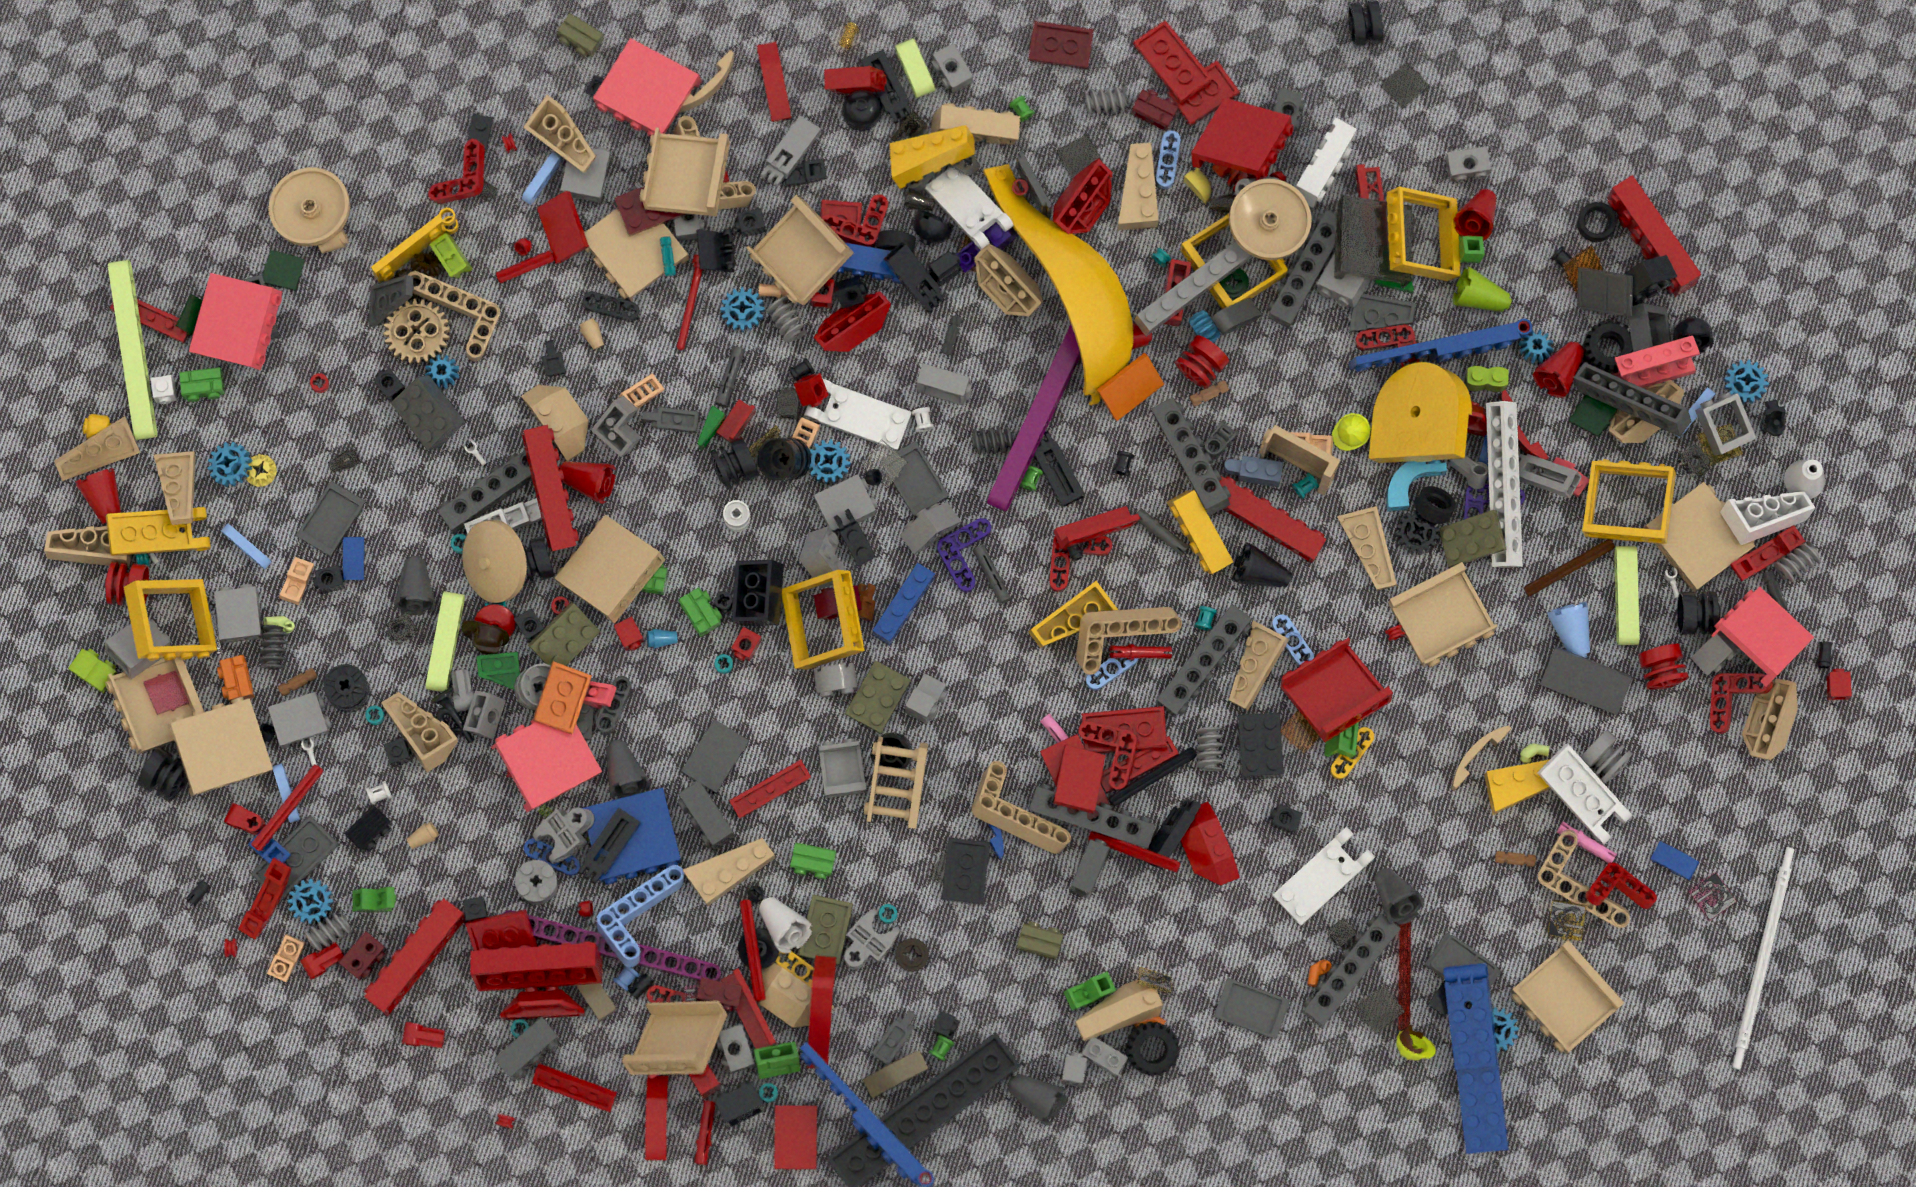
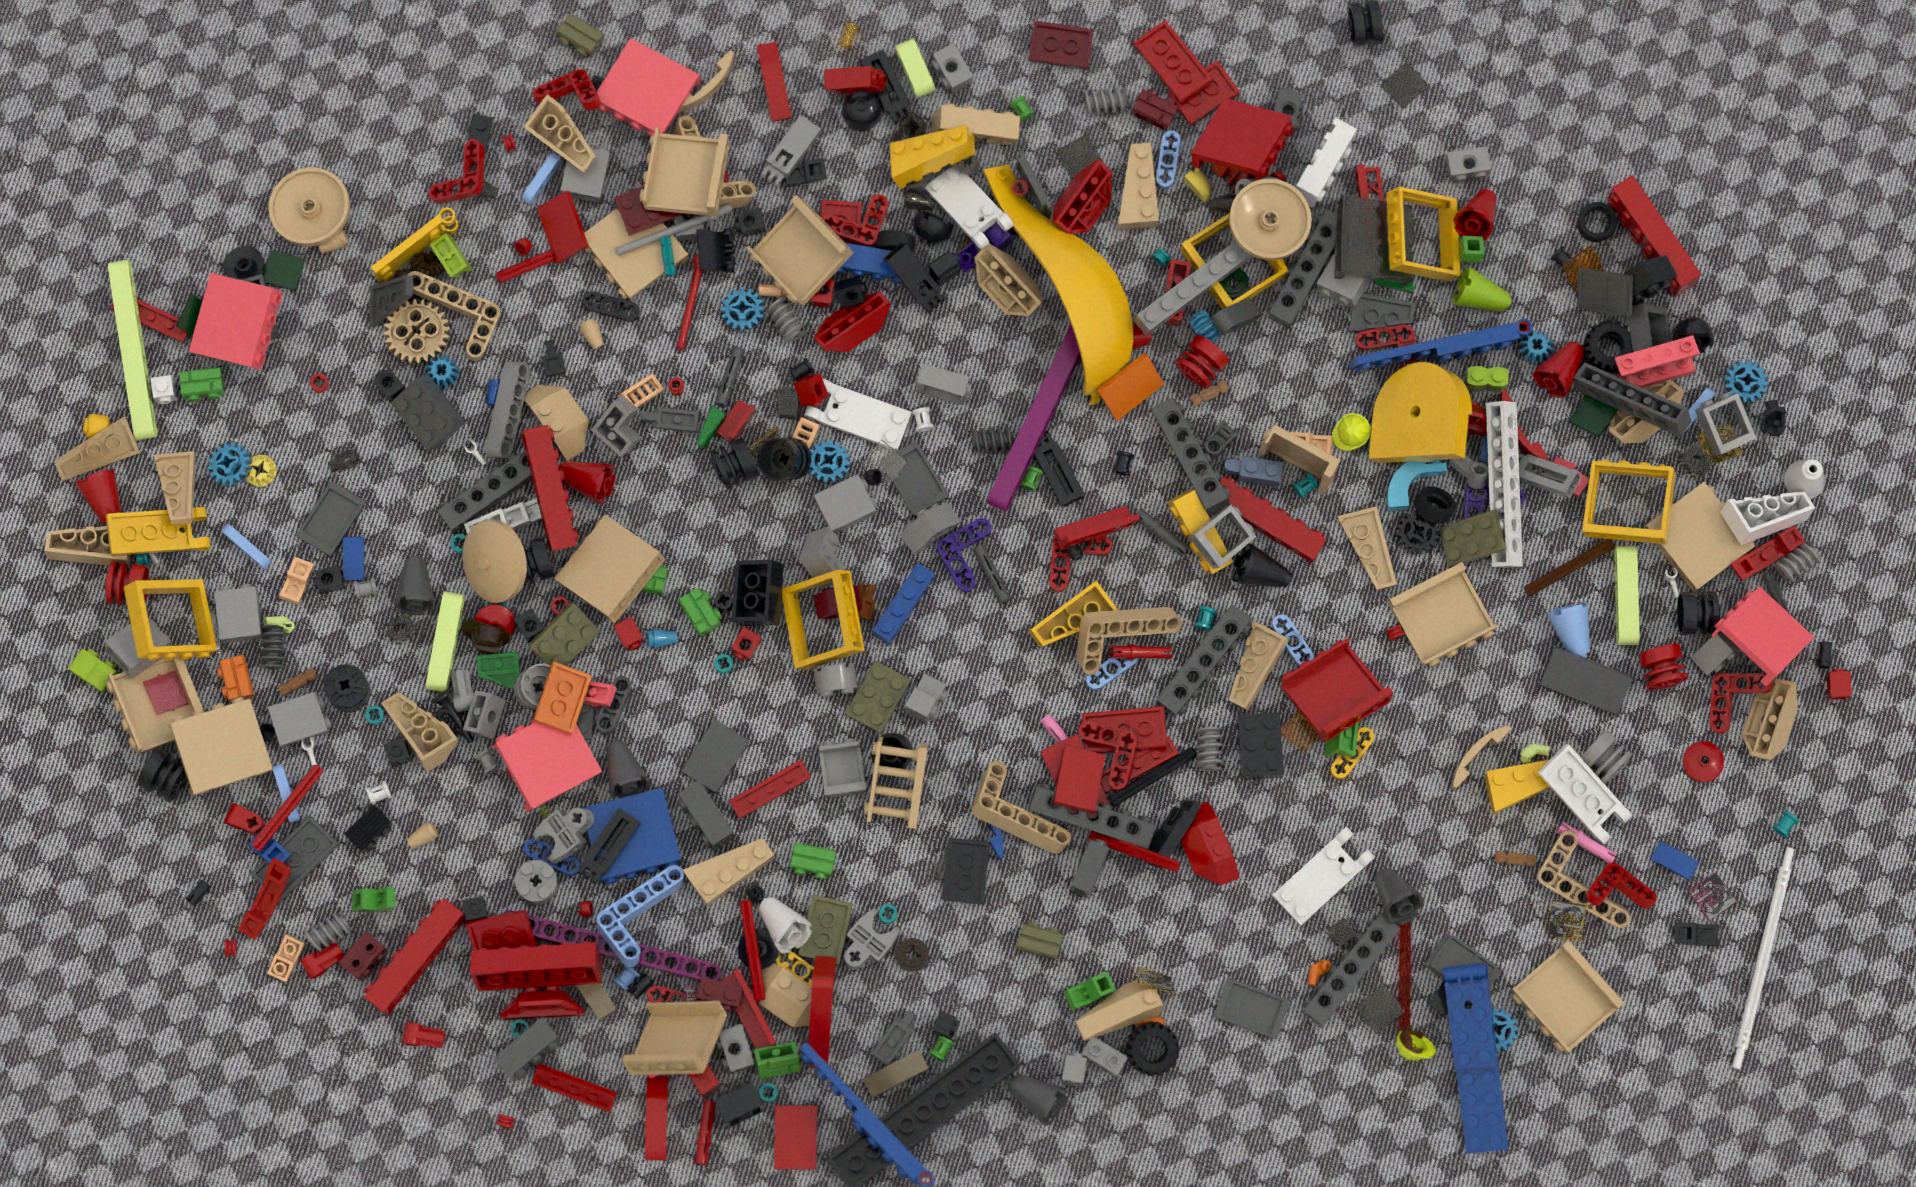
dark azure gear [288,878,334,925] -> none
white wheel [723,500,751,532] -> none
black hinge [833,509,876,567] -> none
dark grey axle [941,315,962,355] -> none
black brick [1269,804,1303,835] -> none
none -> black dish [224,246,264,280]
none -> light grey bush [354,577,378,599]
none -> light grey bush [475,748,501,775]
none -> light grey beam [485,361,530,458]
none -> blue pin [486,379,500,406]
none -> red beam [532,69,601,110]
none -> light grey bar [616,204,732,256]
none -> red pin [668,377,684,396]
none -> light grey window [1188,505,1256,569]
none -> black slope [1675,923,1719,947]
none -> red dish [1683,741,1724,782]
none -> teal bush [1772,811,1800,838]

